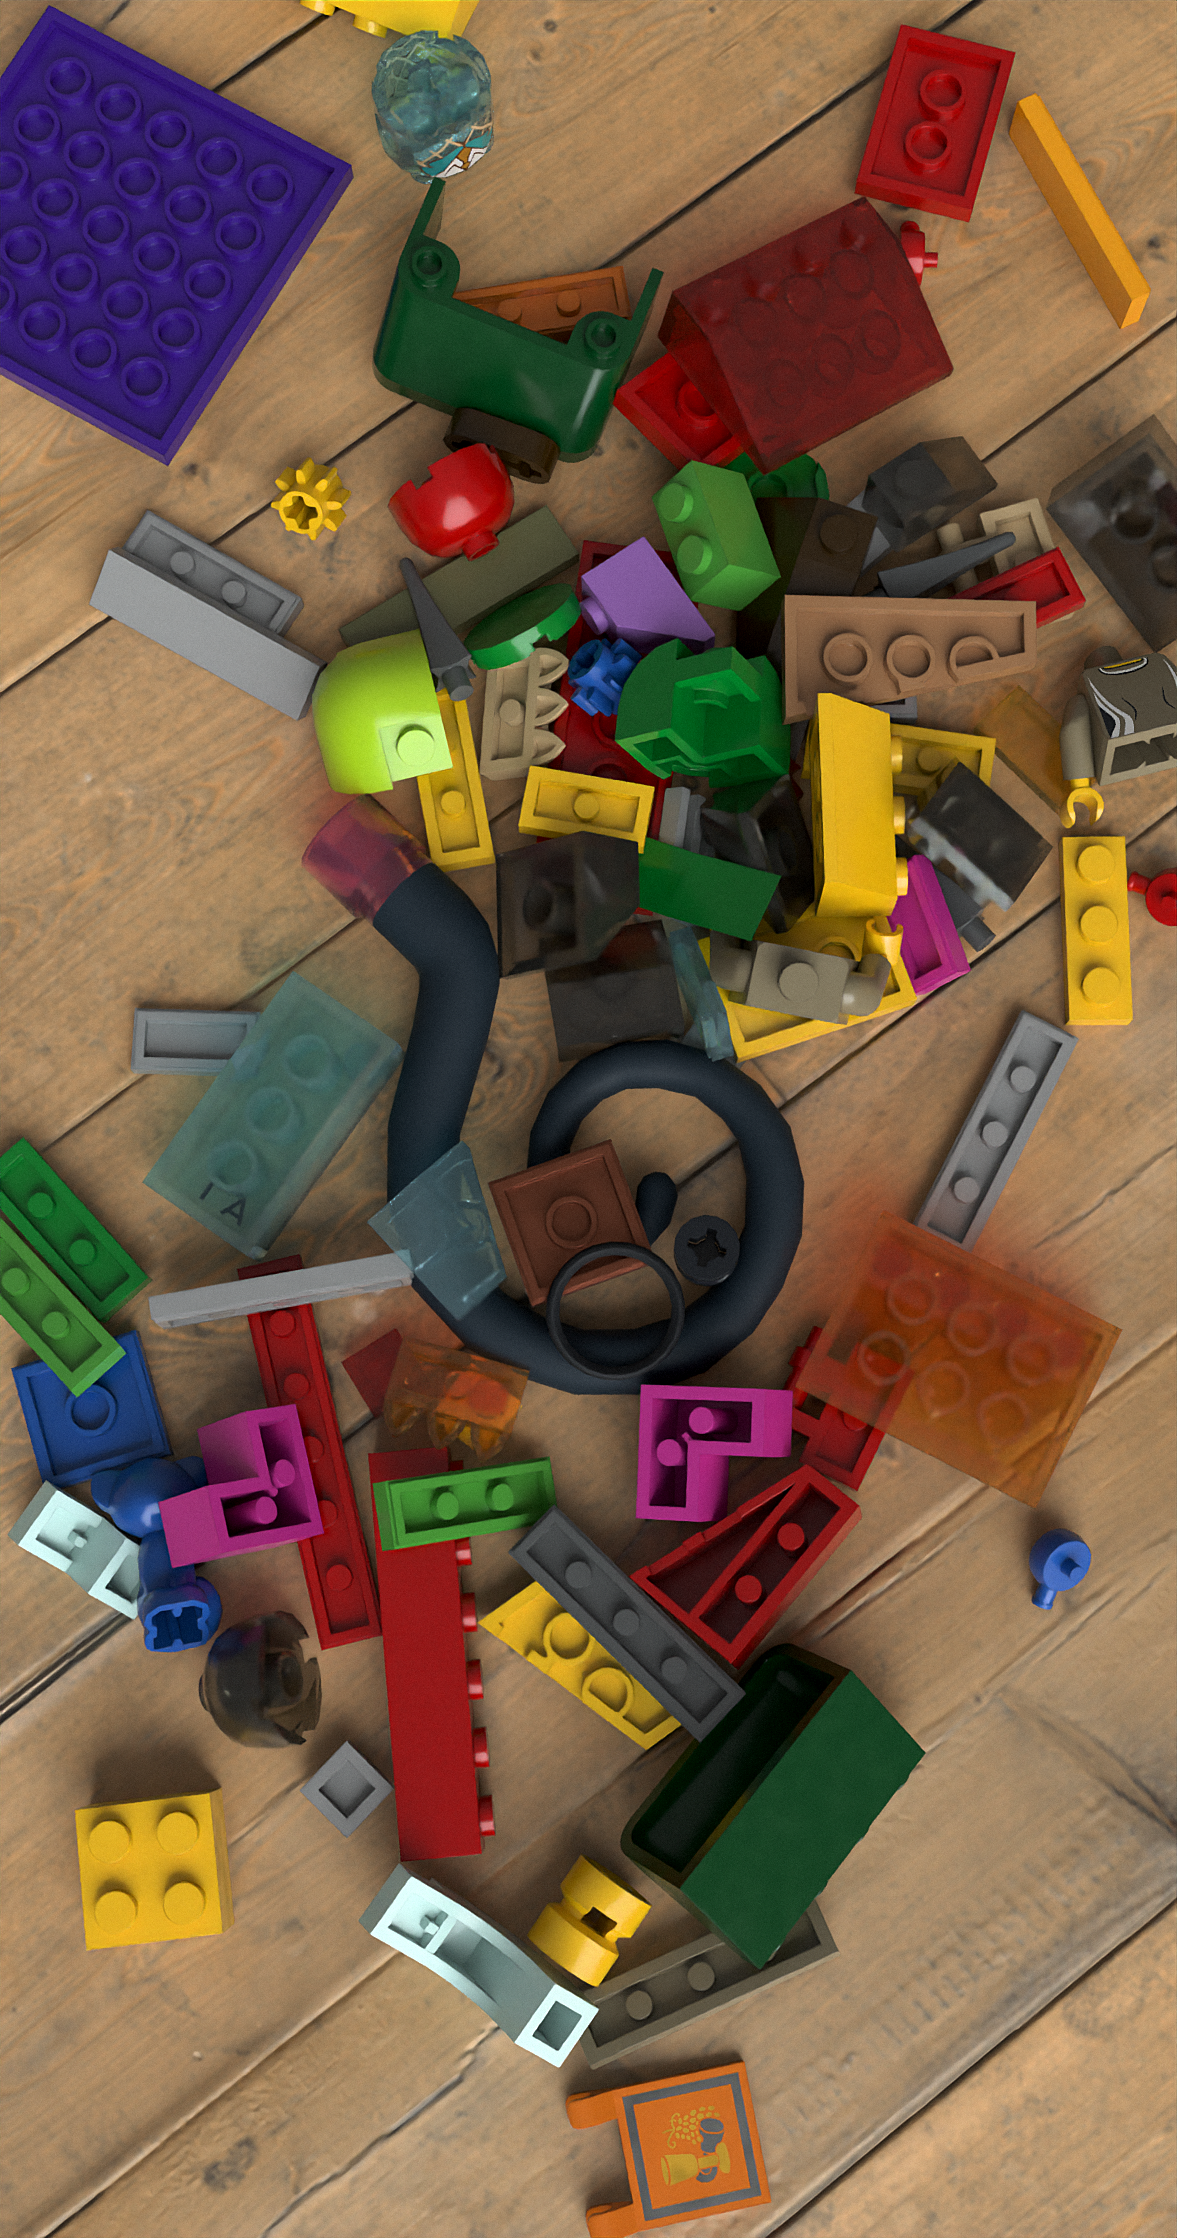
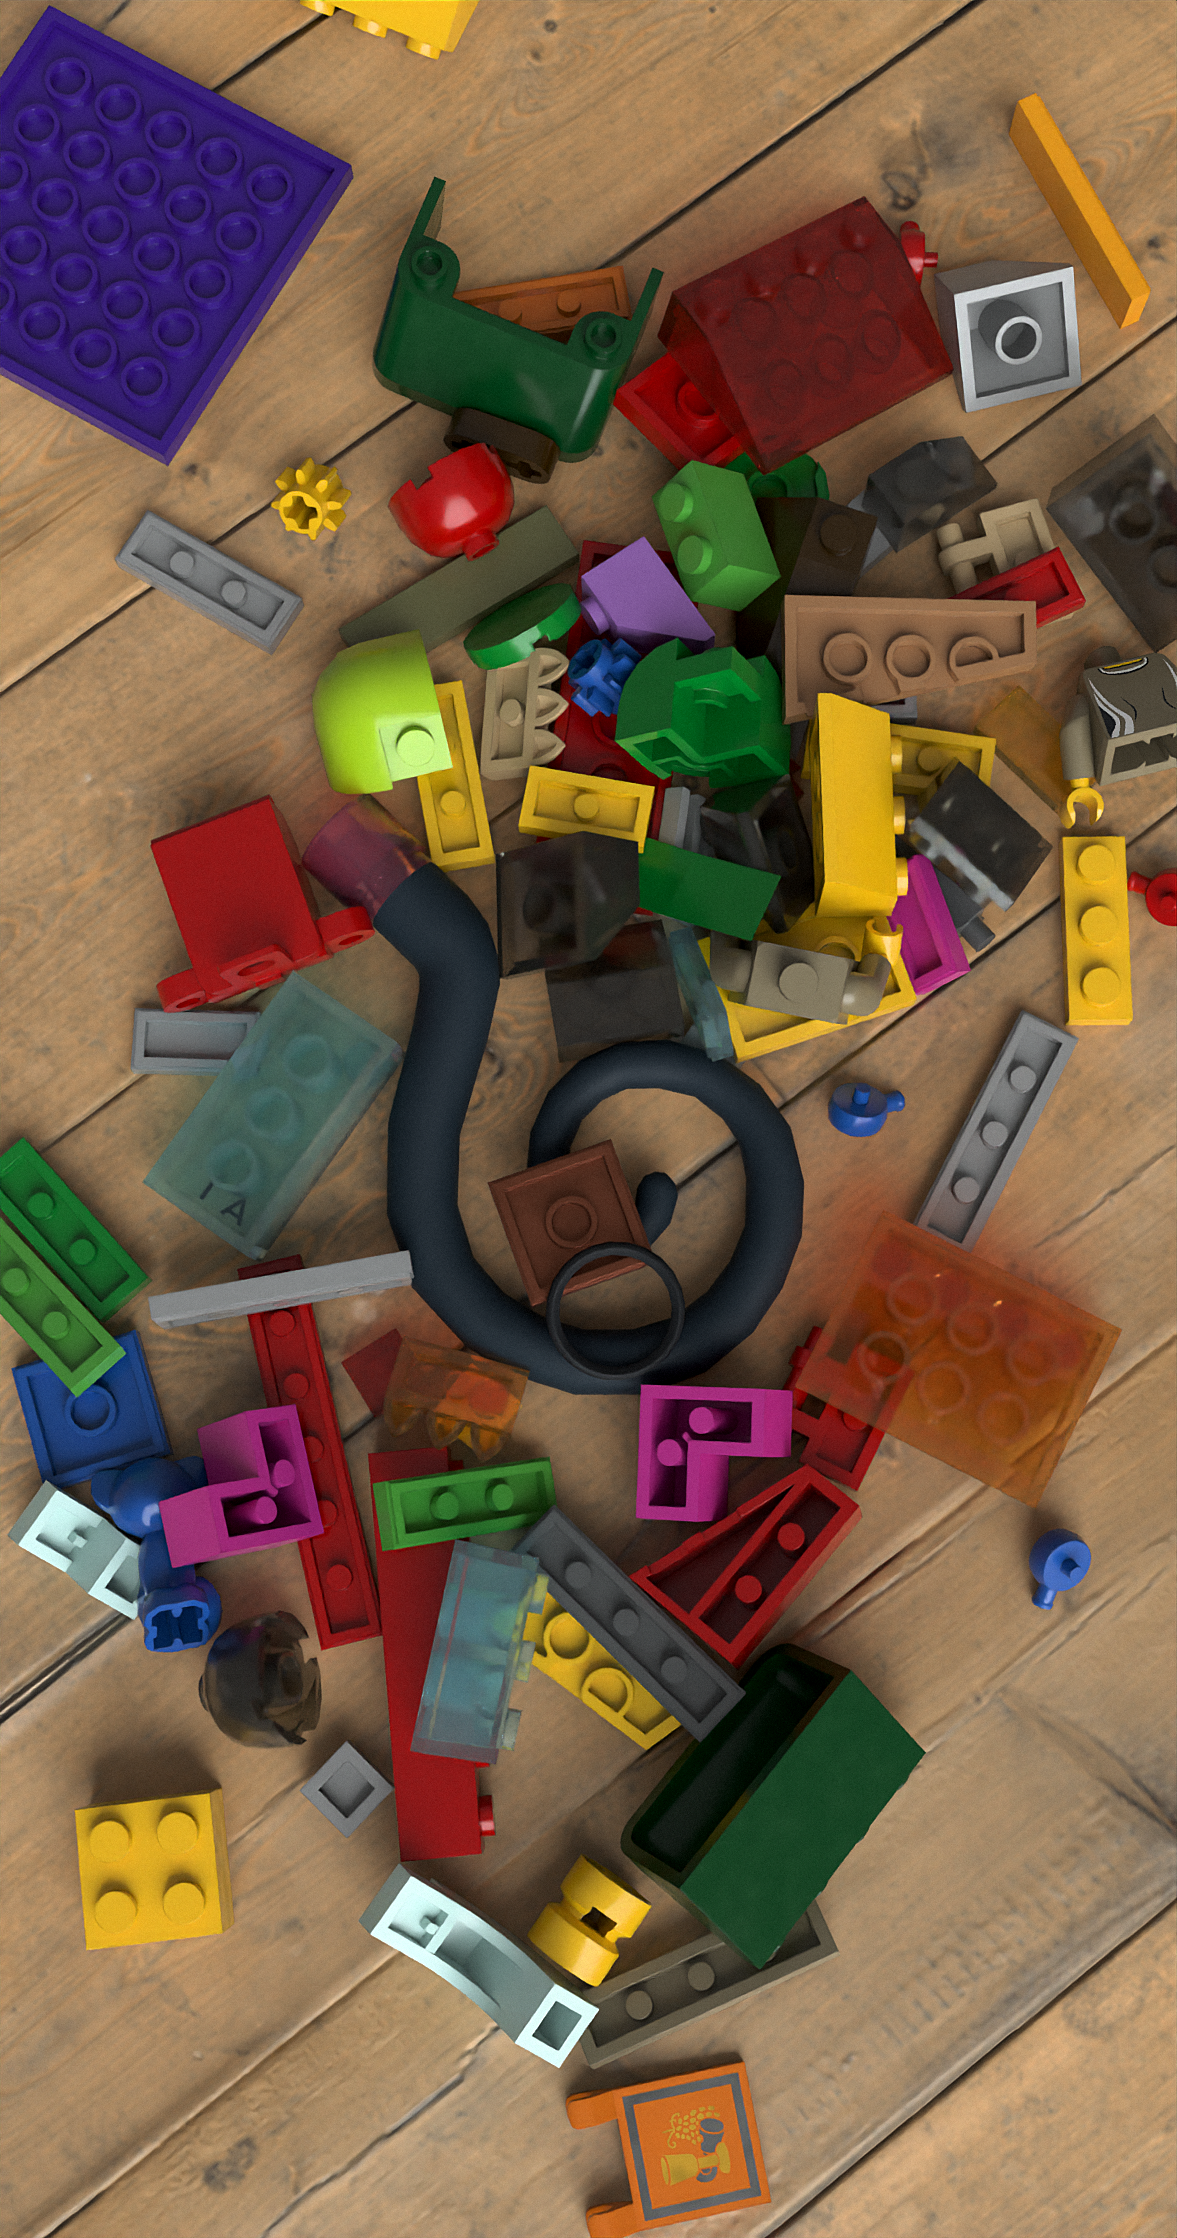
light grey tile [89,547,328,721] -> none
clear light blue slope [367,1140,507,1322] -> none
clear light blue brick [372,30,494,184] -> none
dark grey piece [399,558,476,701] -> none
black wheel [674,1215,740,1287] -> none
red plate [854,24,1016,222] -> none
dark grey piece [860,532,1016,598] -> none
none -> red piece [150,794,375,1013]
none -> clear light blue slope [410,1539,550,1764]
none -> blue piece [828,1082,905,1137]
none -> light grey slope [934,260,1082,413]

